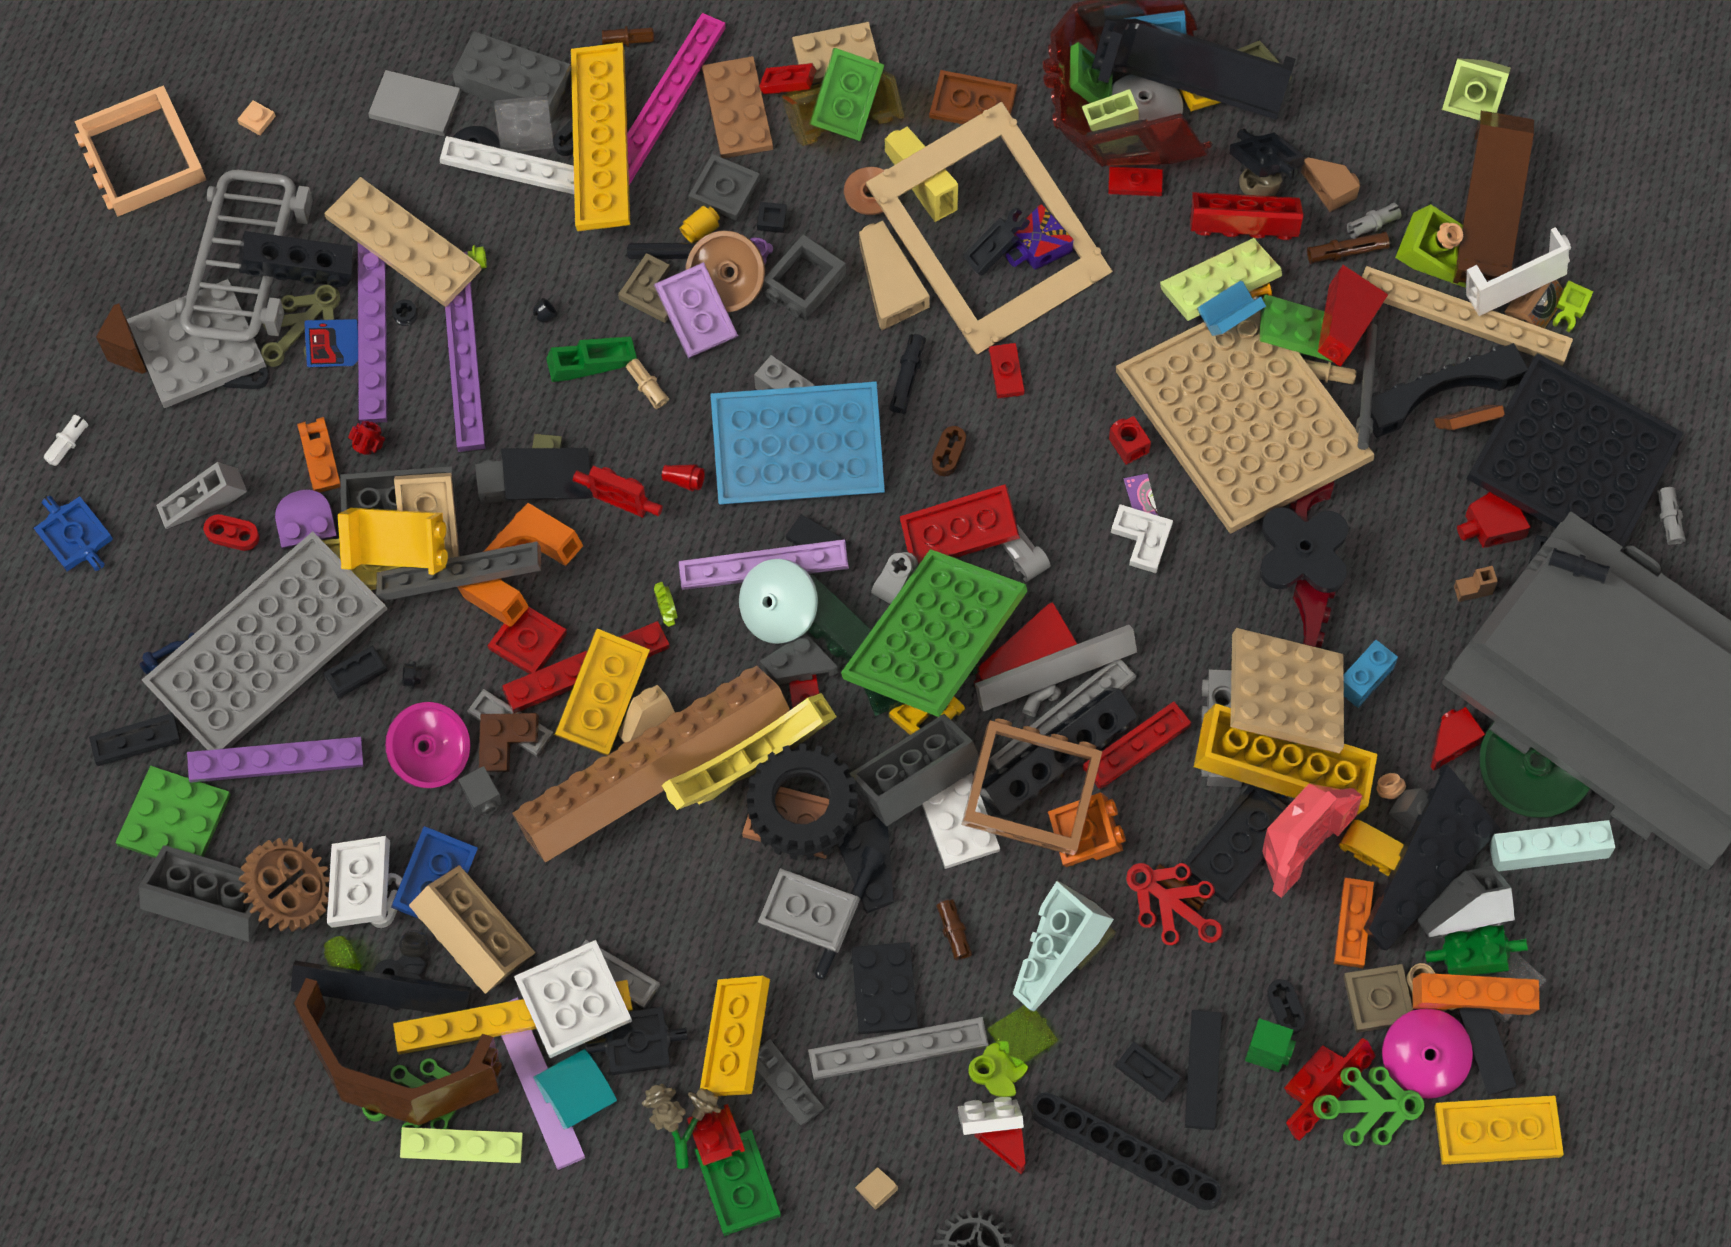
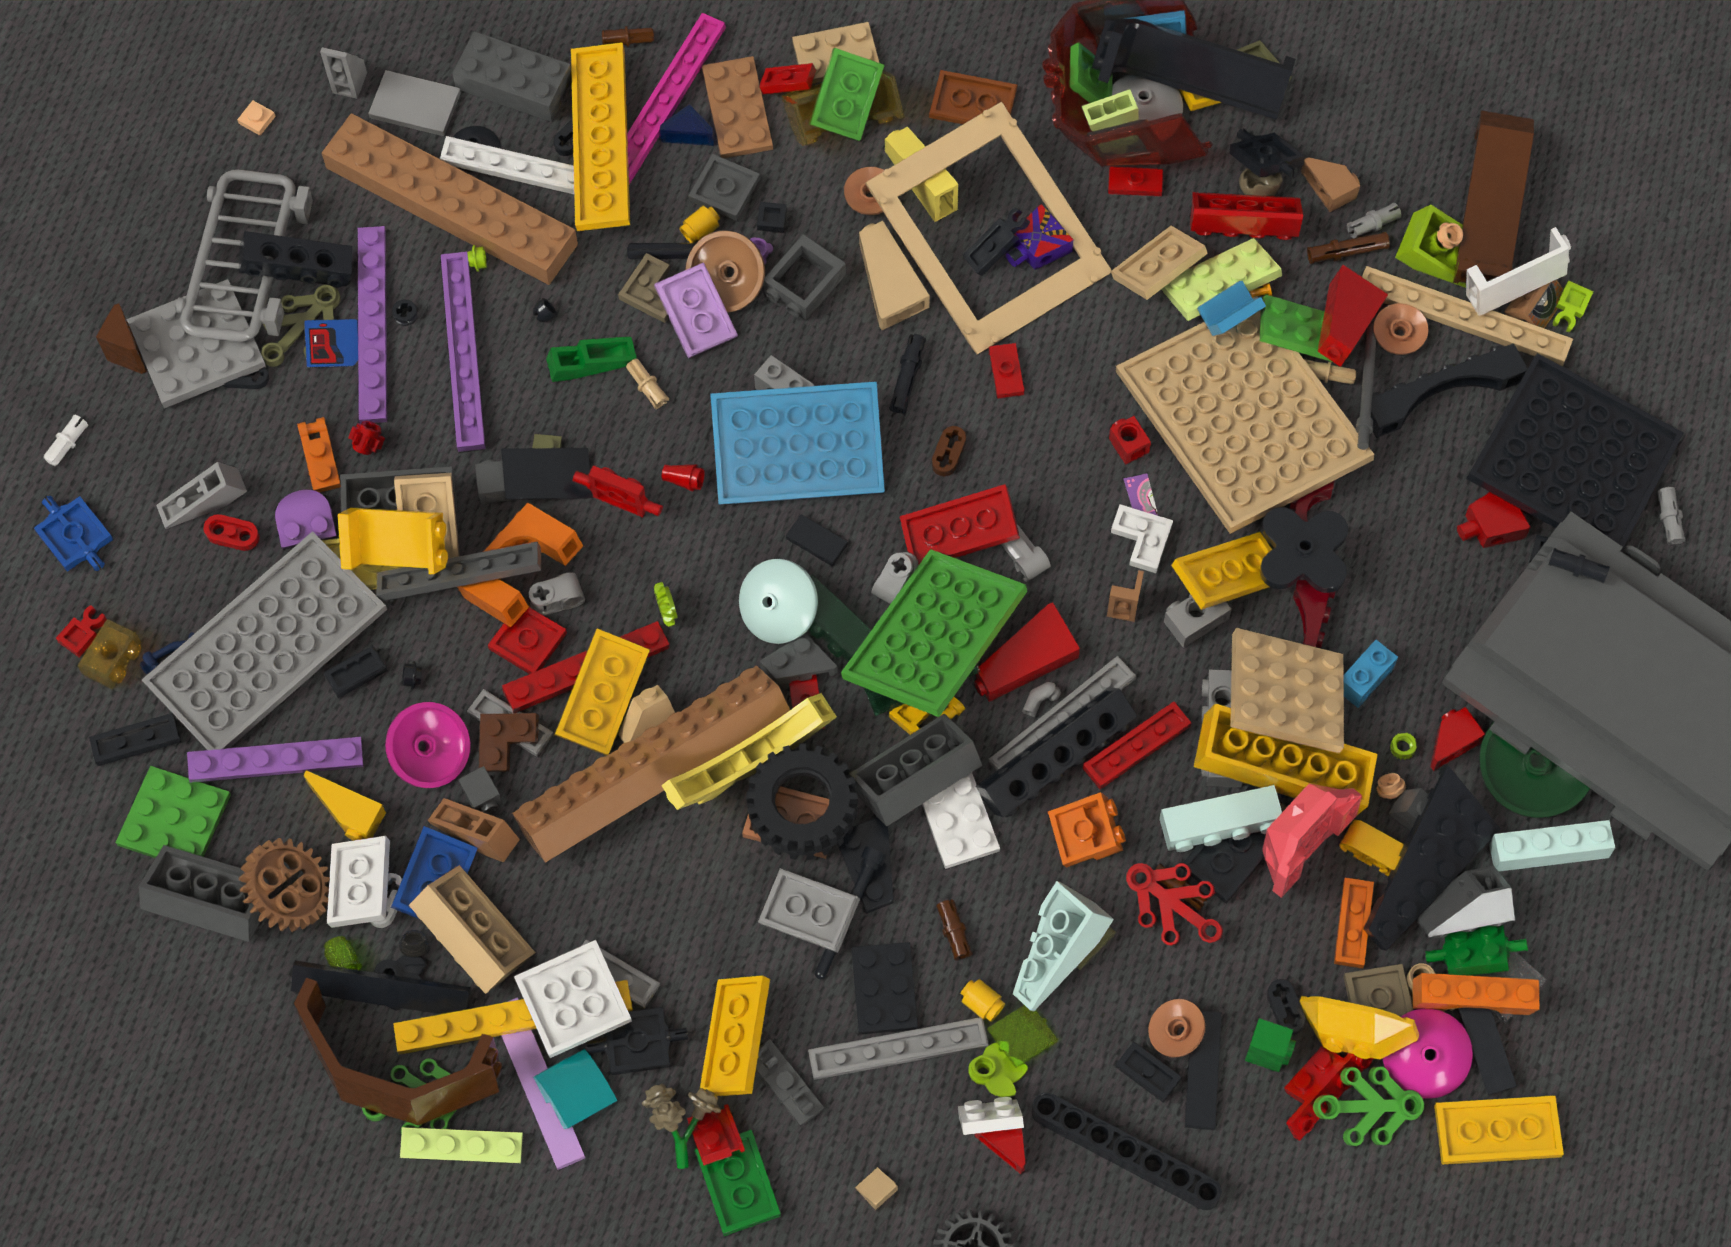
light nougat window [75,85,206,217] -> none
tan plate [324,177,481,307] -> none
clear plate [494,96,554,152] -> none
lavender tile [679,539,849,590] -> none
medium nougat window [961,719,1102,856] -> none
light grey tile [975,625,1137,712] -> none
dark orange tile [1434,405,1505,430] -> none
yellowish green slope [1442,58,1511,120] -> none
medium nougat piece [1454,566,1498,602] -> none
none -> red plate [56,605,107,657]
none -> clear yellow brick [78,619,141,689]
none -> yellow slope [304,770,386,841]
none -> light grey slope [320,47,367,99]
none -> medium nougat brick [322,113,578,285]
none -> medium nougat slope [428,798,520,862]
none -> light grey piece [529,572,585,616]
none -> clear blue slope [660,104,714,146]
none -> yellow brick [960,979,1005,1022]
none -> medium nougat panel [1107,570,1144,622]
none -> tan plate [1111,226,1208,300]
none -> nougat dish [1148,999,1205,1057]
none -> light aqua brick [1160,785,1282,852]
none -> light grey brick [1164,594,1231,648]
none -> yellow plate [1171,532,1273,610]
none -> yellow wedge [1299,996,1419,1060]
none -> nougat dish [1373,303,1428,355]
none -> lime axle [1390,733,1417,760]

